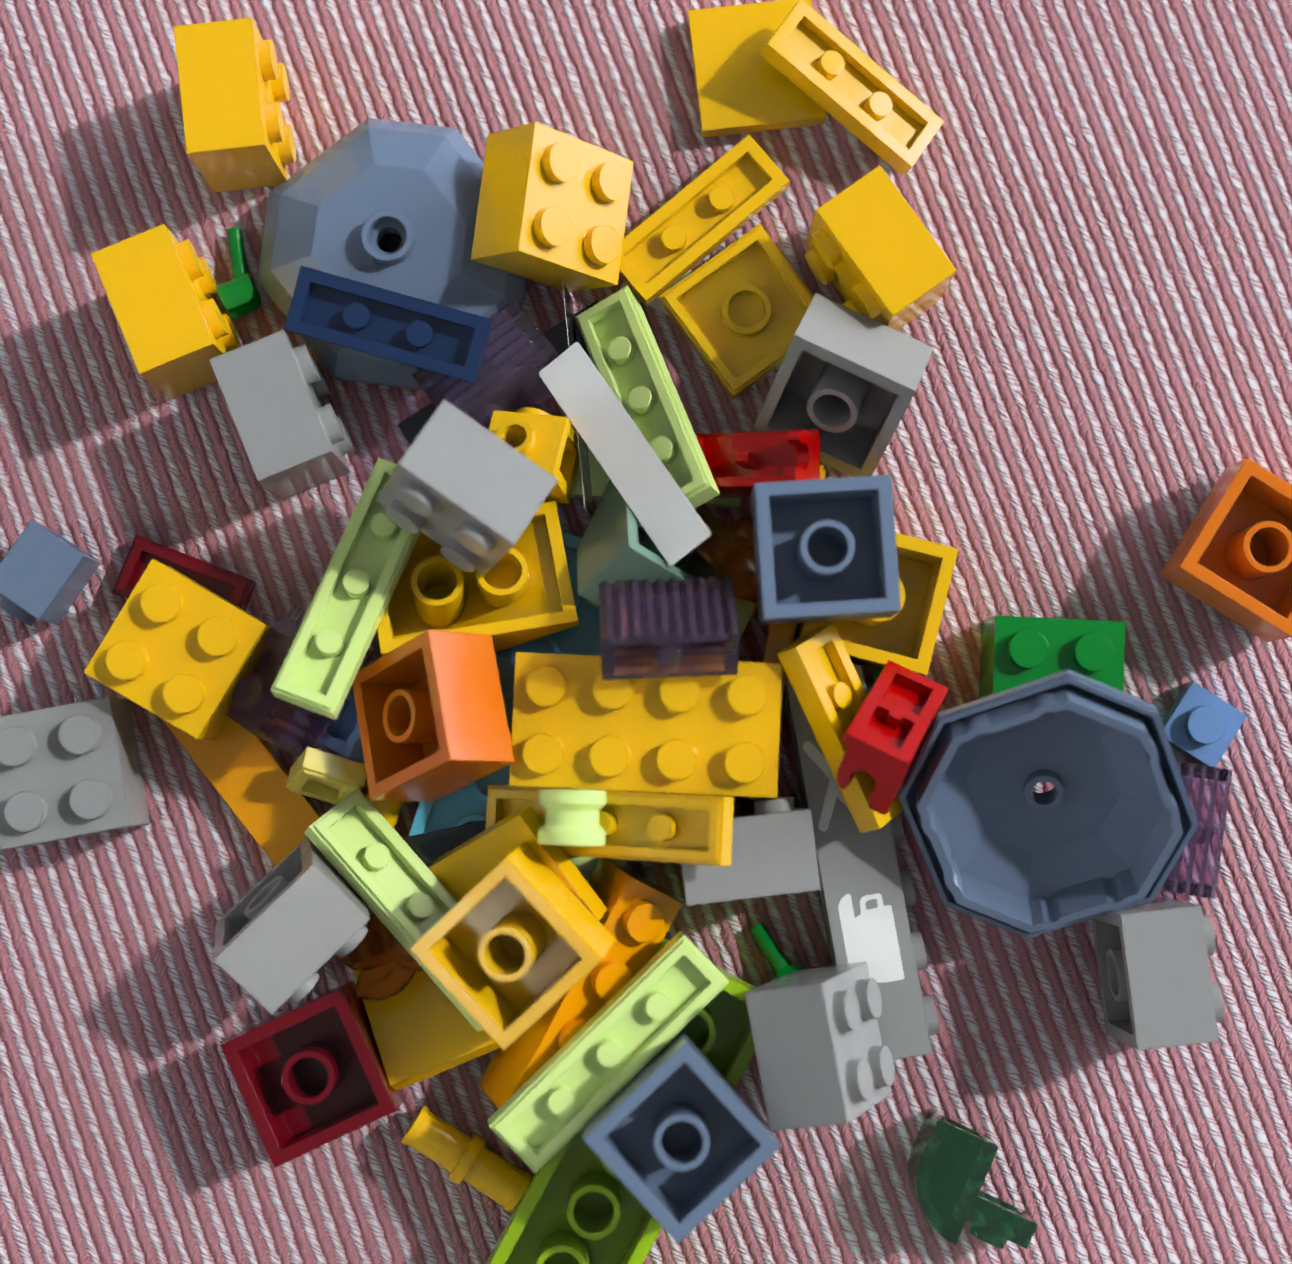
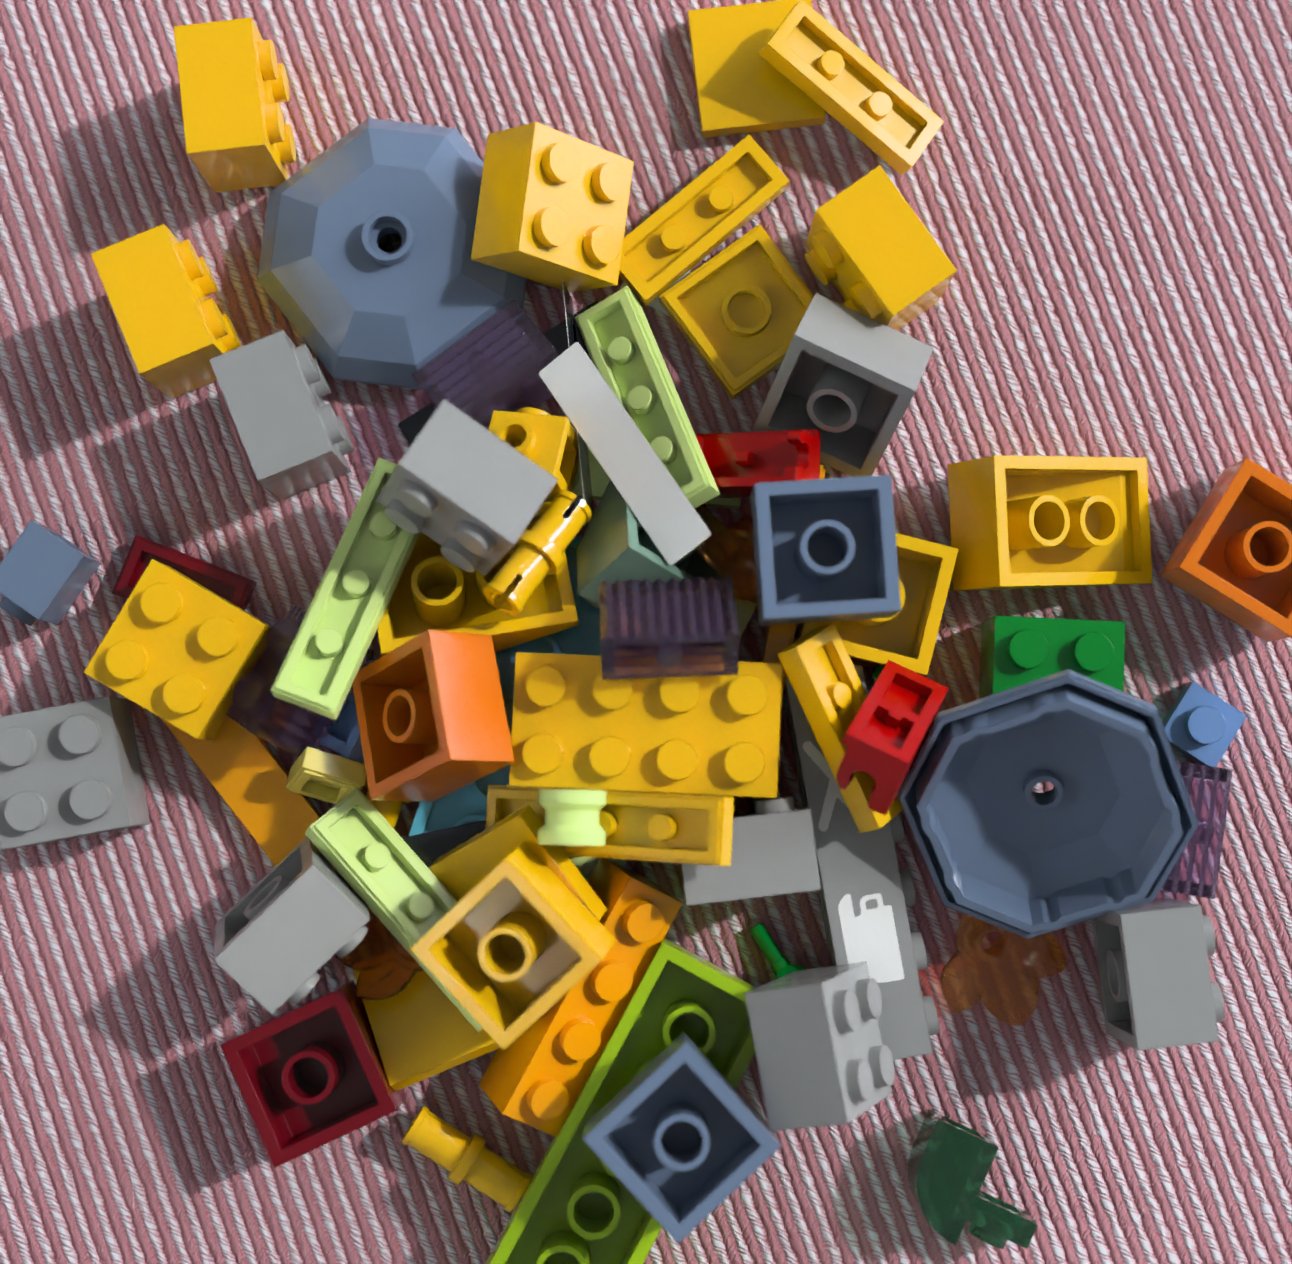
green hand [216,227,261,319] -> none
dark blue plate [284,266,493,384] -> none
yellowish green tile [488,930,729,1173] -> none
none -> yellow pin [483,490,592,616]
none -> clear orange plate [941,914,1066,1026]
none -> yellow slope [947,455,1153,591]

